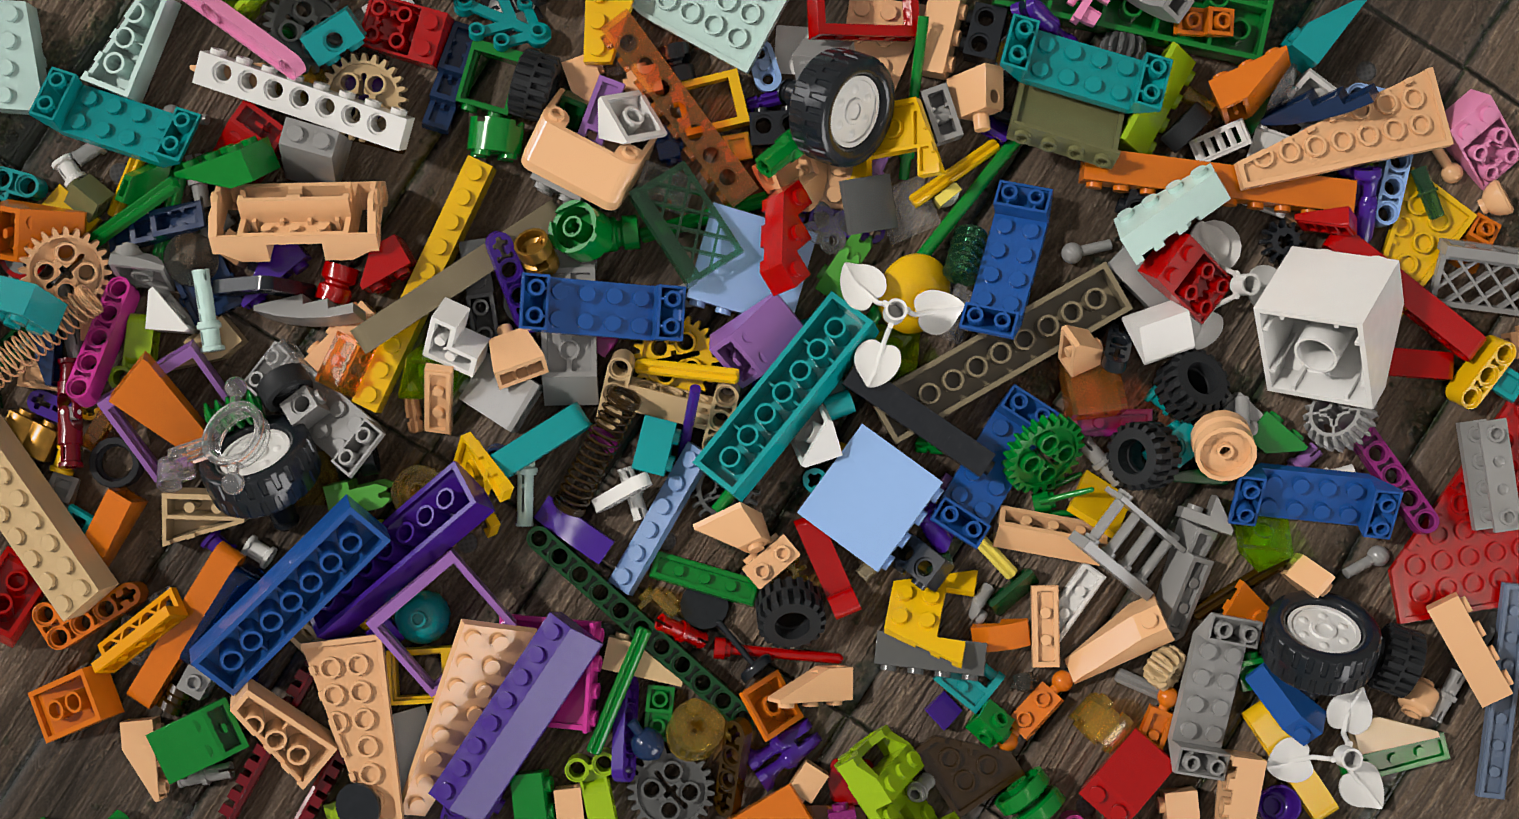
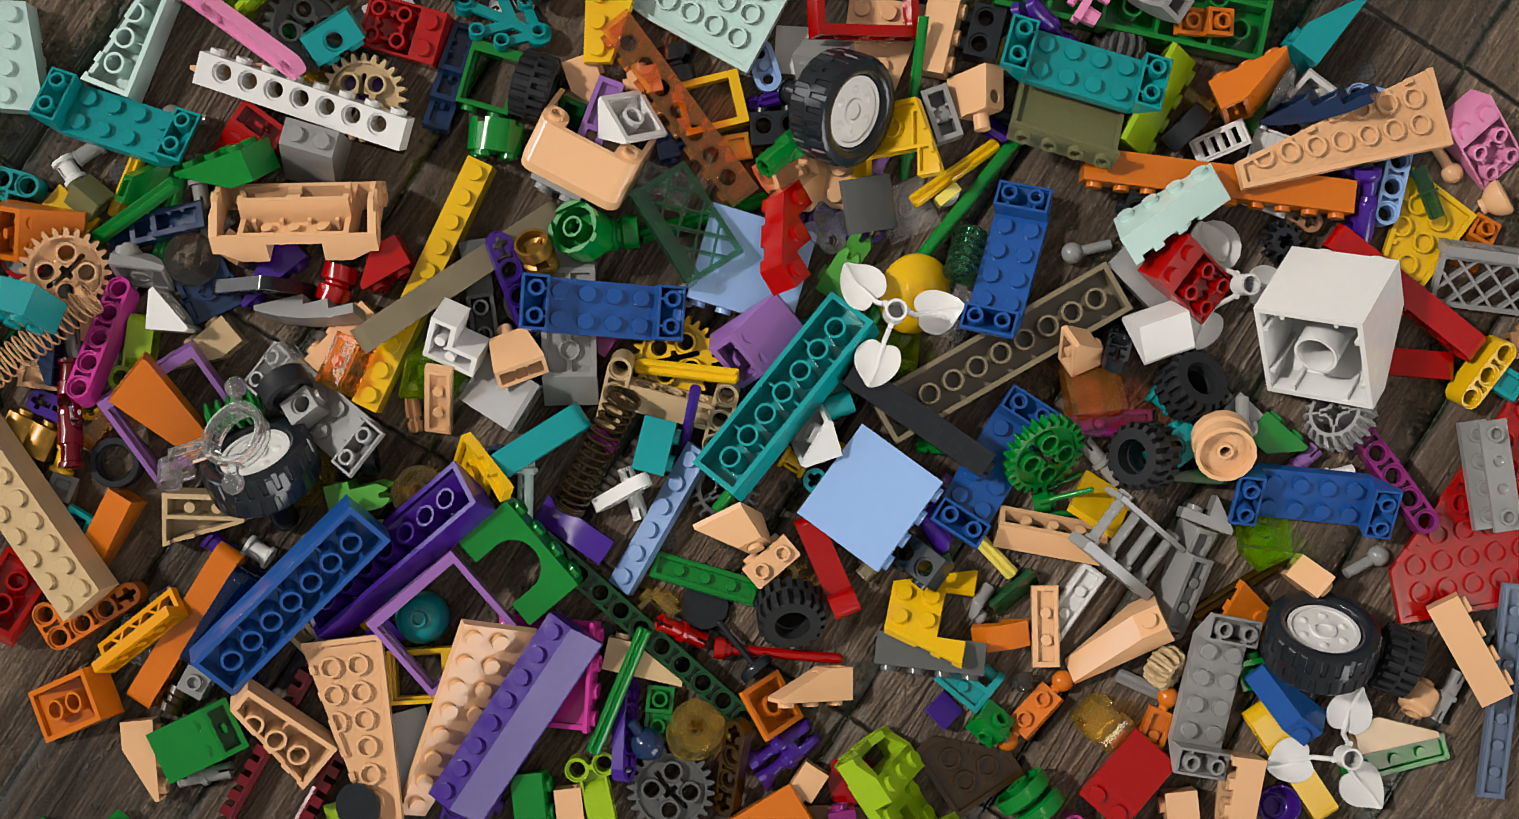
light aqua pin [191,268,225,353] -> none
light grey pin [907,772,935,802] -> none
red slope [1294,206,1357,236] -> none
none -> green arch [458,496,584,625]
none -> yellow bush [777,445,807,479]

